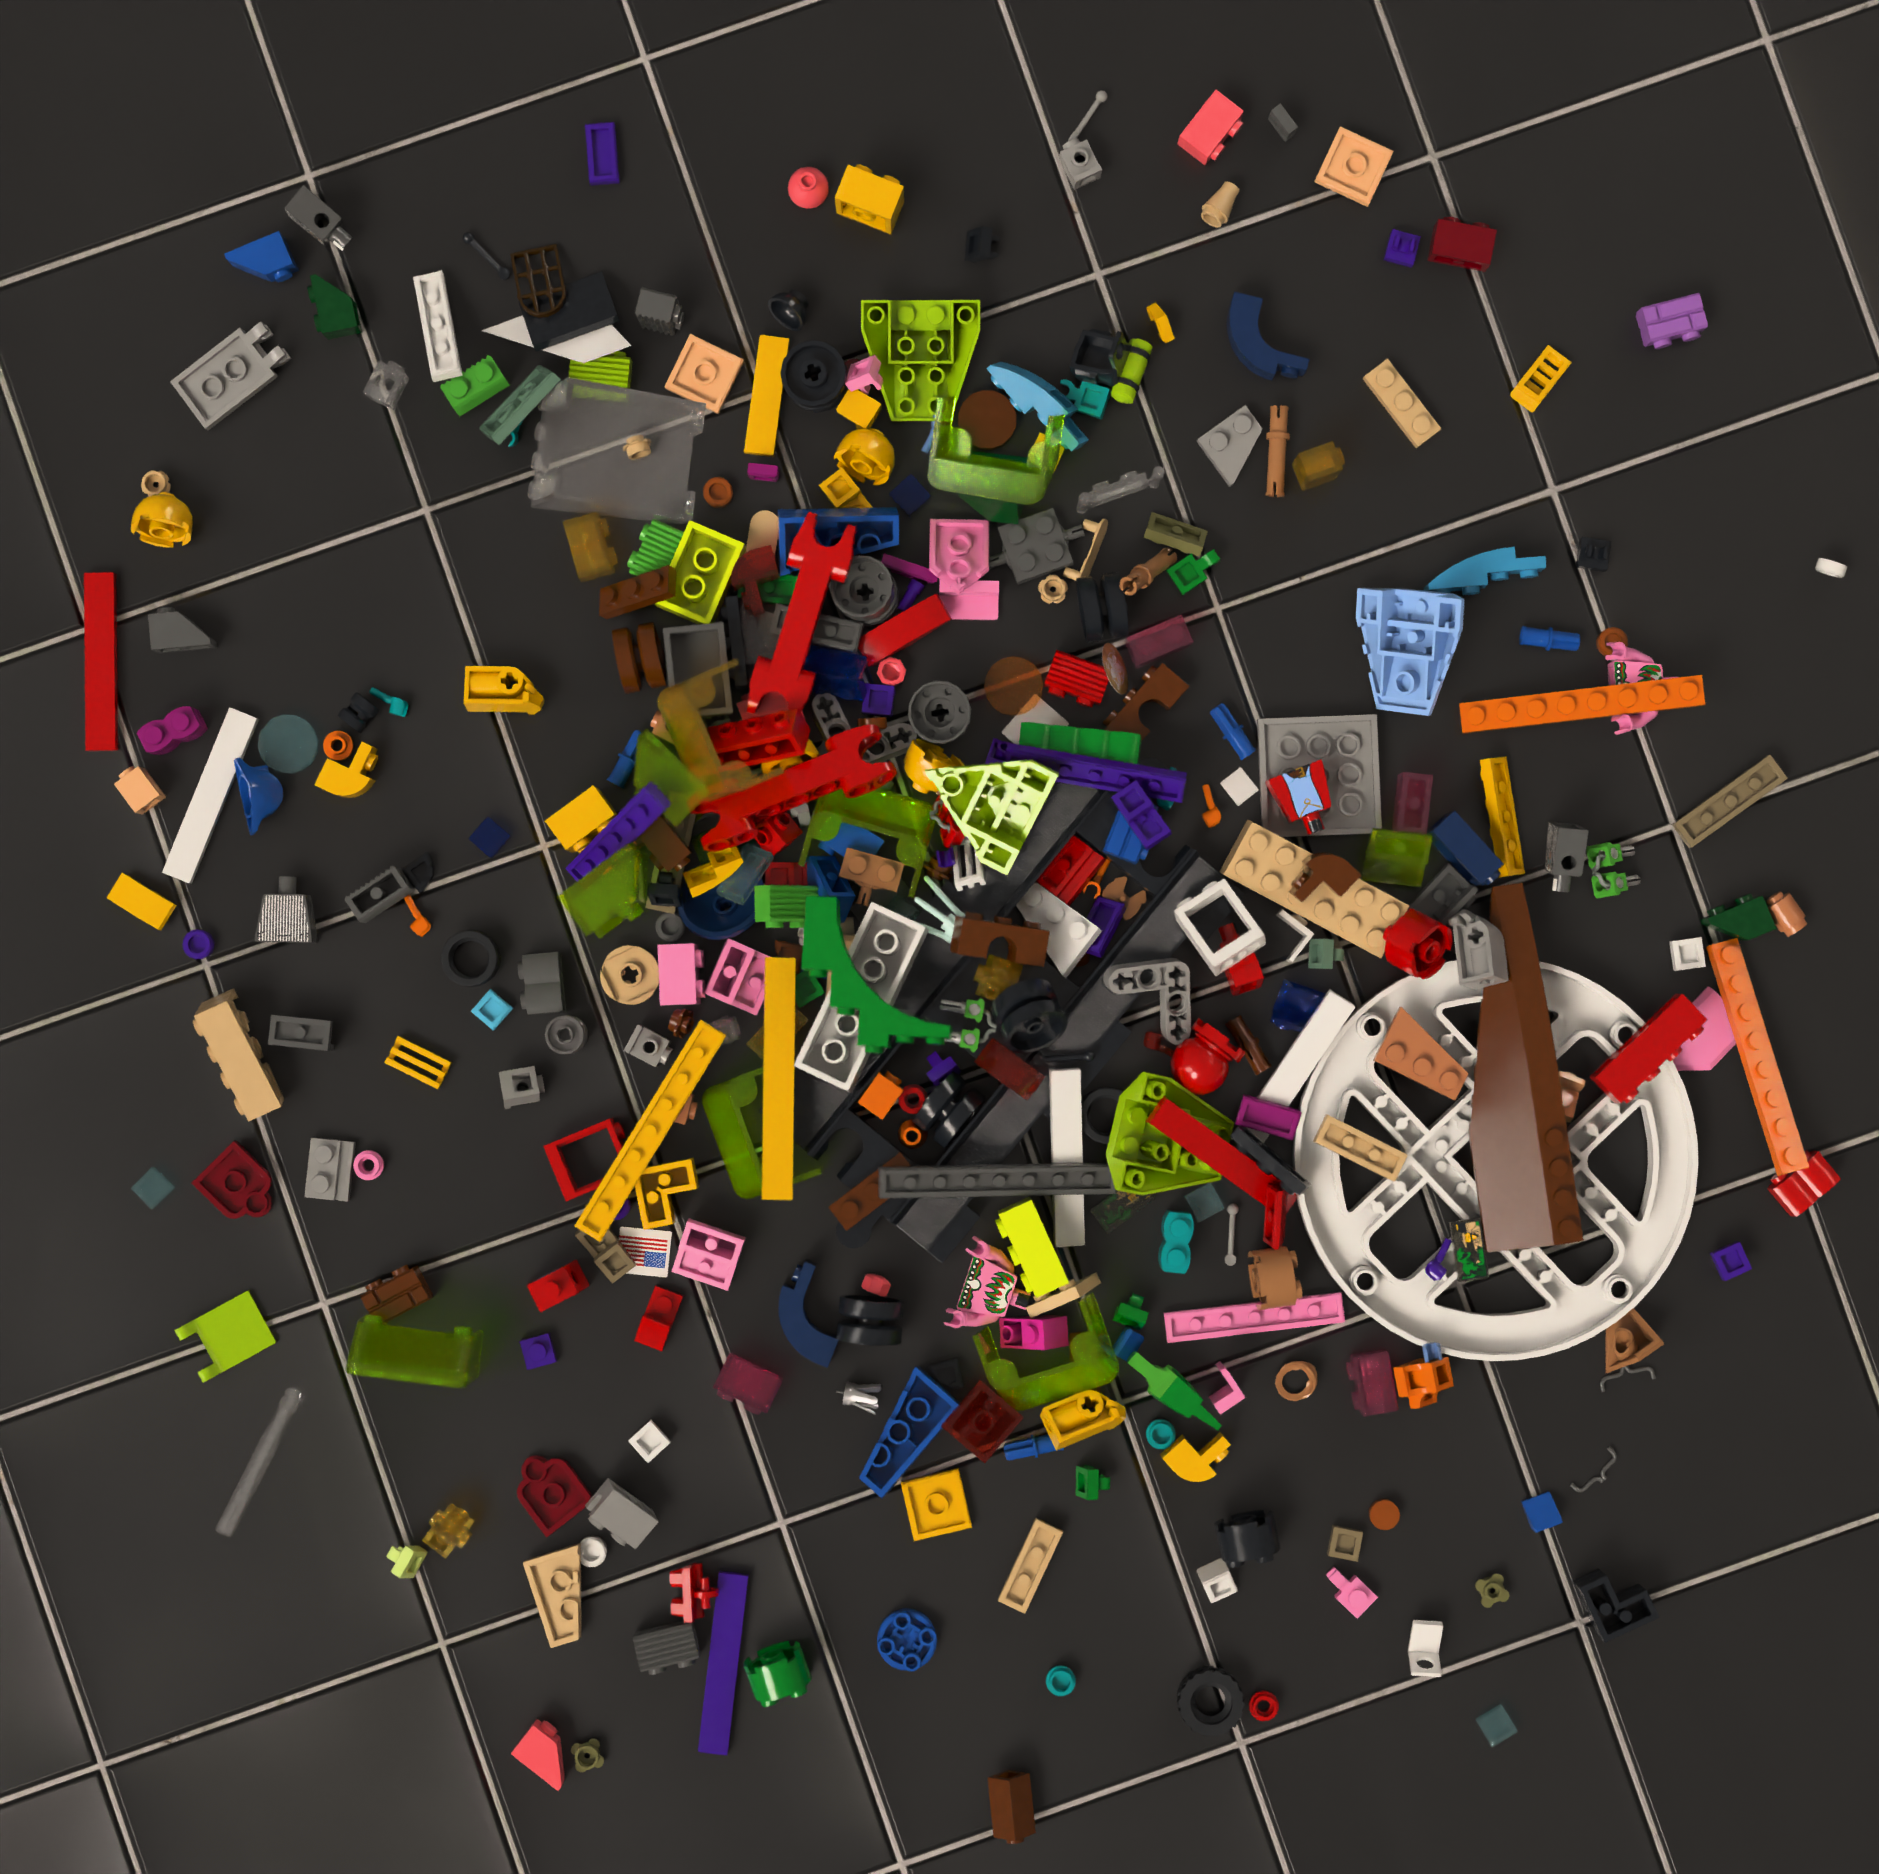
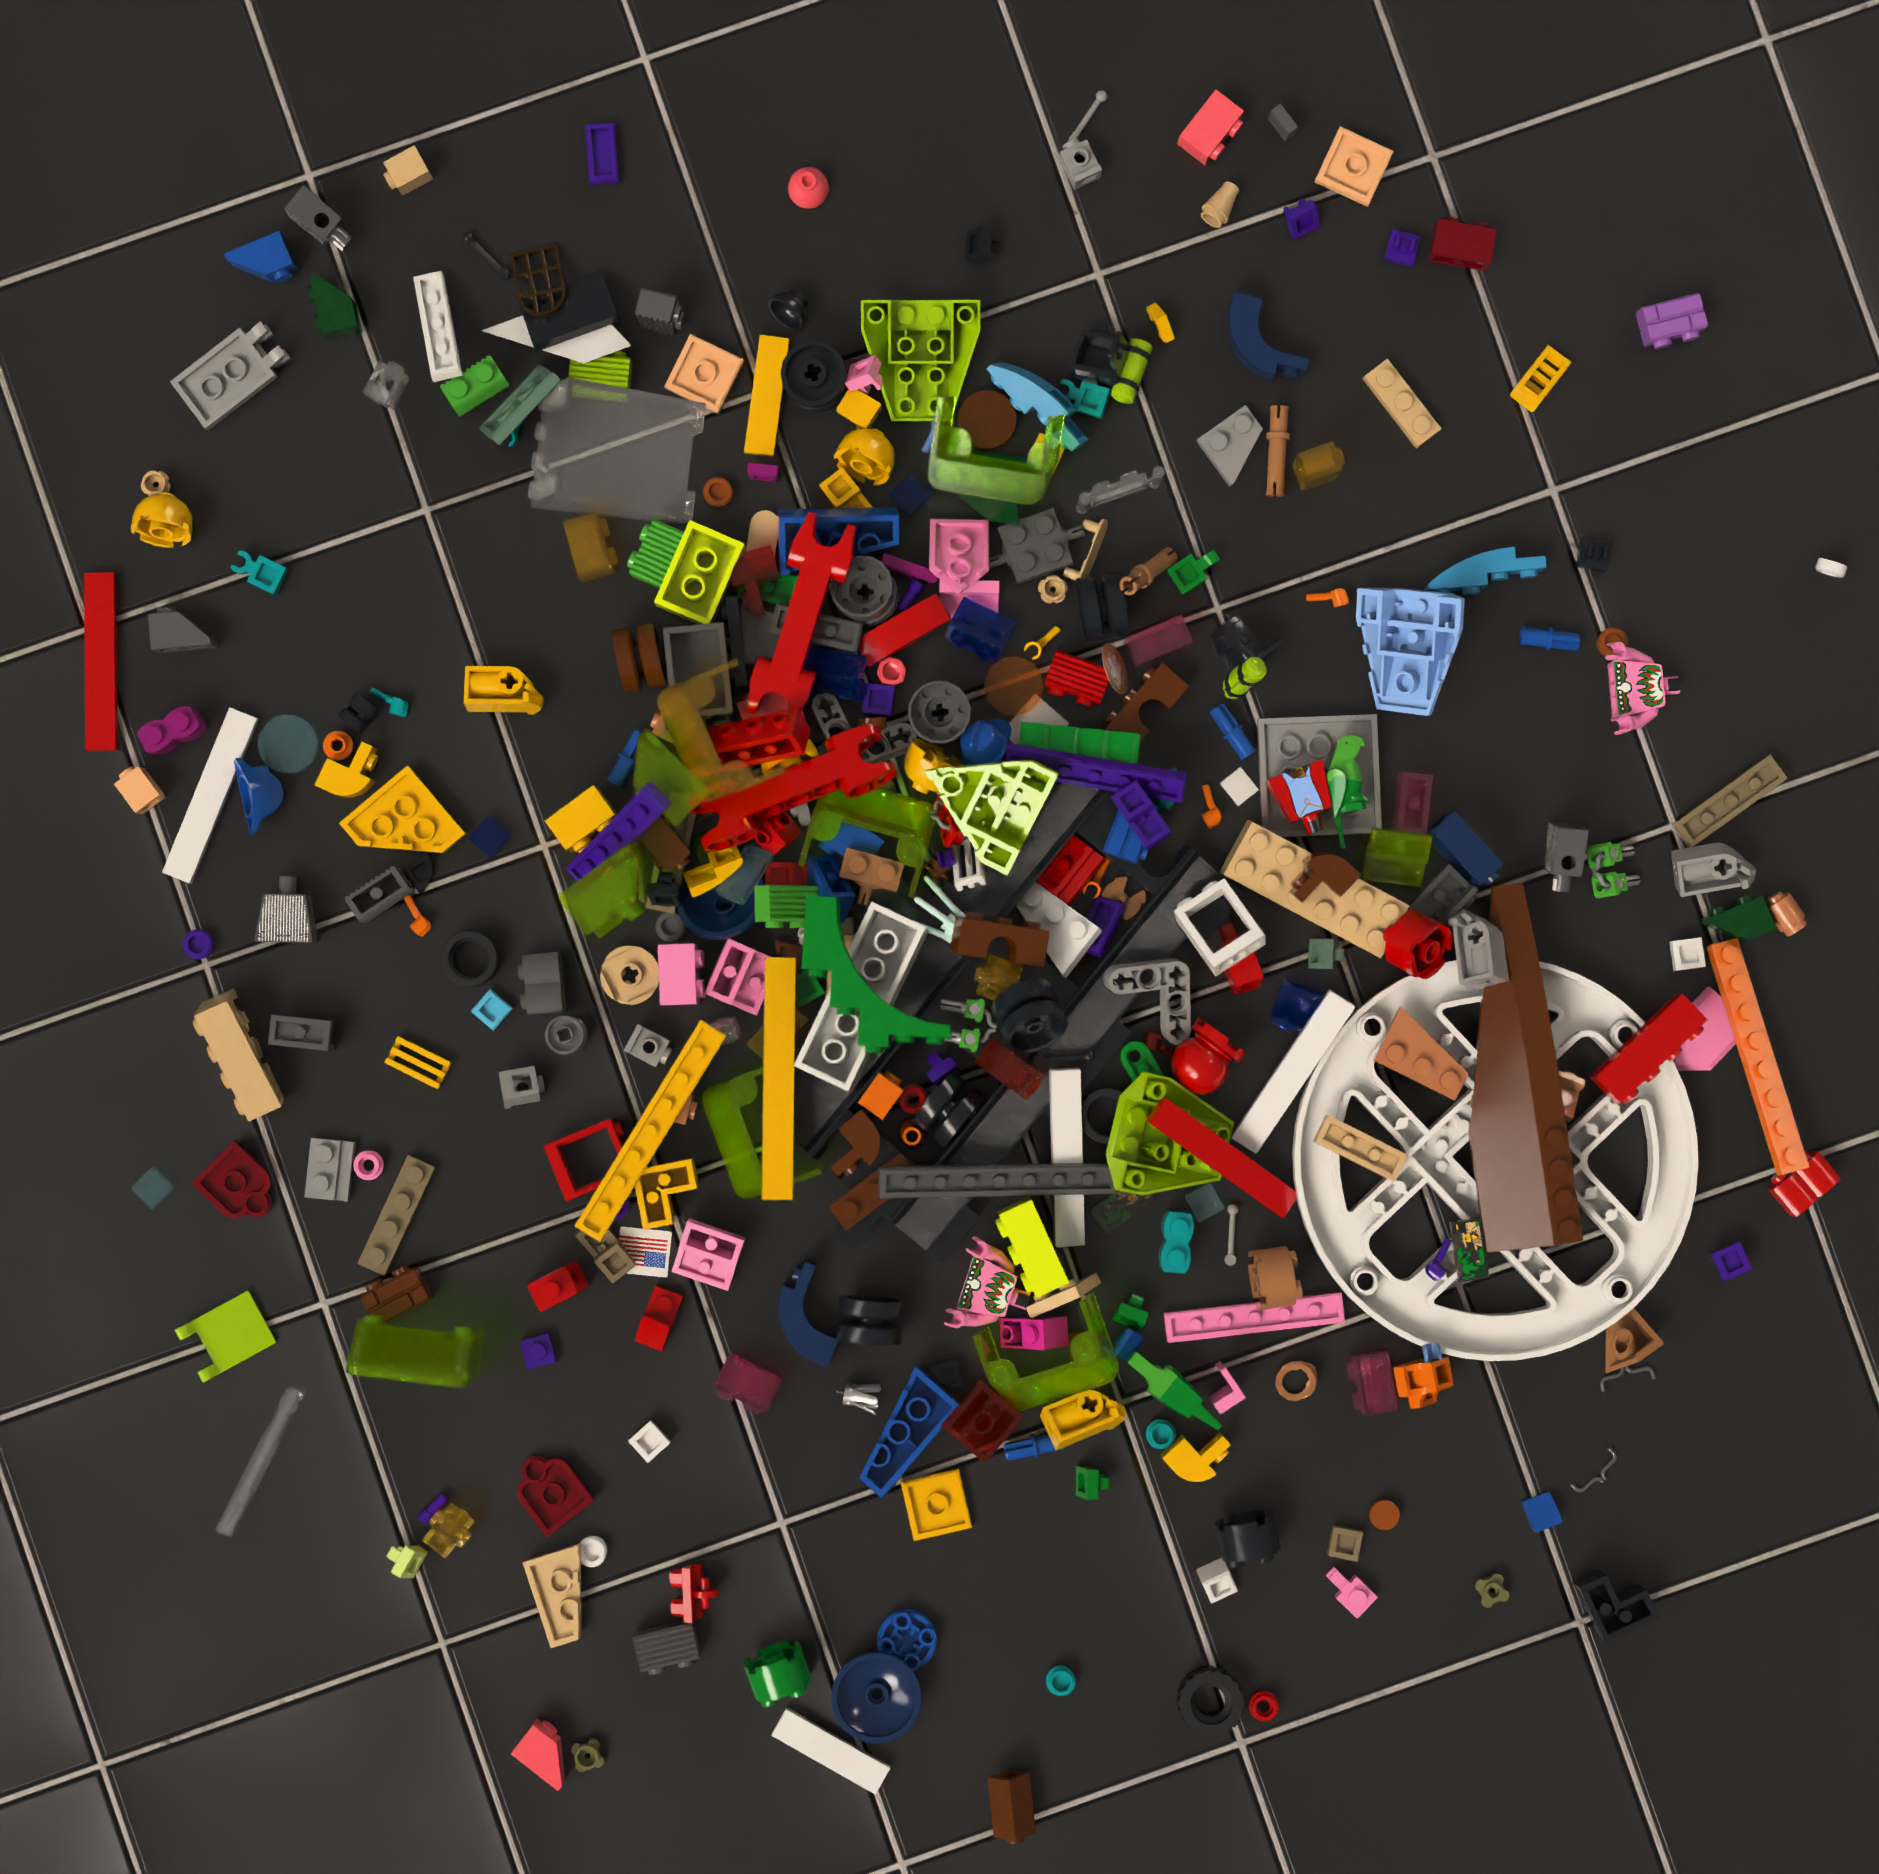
yellow slope [107,873,177,931] -> none
light grey brick [585,1478,659,1549] -> none
reddish brown plate [599,565,676,619] -> none
tan plate [623,435,651,460] -> none
reddish brown plate [668,1008,694,1039] -> none
dark purple tile [698,1571,749,1755] -> none
yellow brick [835,164,904,234] -> none
coral tile [861,1273,891,1297] -> none
tan plate [998,1518,1063,1614] -> none
olive plate [1143,512,1208,557] -> none
reddish brown pin [1225,1015,1272,1075] -> none
black plate [1230,1126,1311,1196] -> none
magenta tile [1235,1094,1302,1140] -> none
red slope [1263,1184,1288,1250] -> none
white bracket [1276,909,1314,963] -> none
white bracket [1408,1620,1443,1677] -> none
orange plate [1459,675,1705,734] -> none
clear light blue tile [1475,1704,1518,1747] -> none
yellow plate [1480,757,1525,878] -> none
none -> teal plate [230,551,289,596]
none -> yellow plate [339,765,466,853]
none -> dark tan plate [357,1155,436,1276]
none -> tan brick [383,145,433,196]
none -> dark purple piece [417,1493,450,1526]
none -> white tile [771,1707,890,1795]
none -> reddish brown brick [830,1109,880,1176]
none -> dark blue dish [831,1652,921,1743]
none -> clear blue bracket [945,597,1017,663]
none -> blue piece [960,719,1012,766]
none -> yellow hand [1024,626,1060,660]
none -> green plate [1120,1041,1164,1082]
none -> black piece [1209,615,1286,699]
none -> dark purple tile [1283,198,1320,240]
none -> orange hand [1306,588,1349,608]
none -> animal [1327,735,1369,849]
none -> light grey piece [1671,843,1756,897]

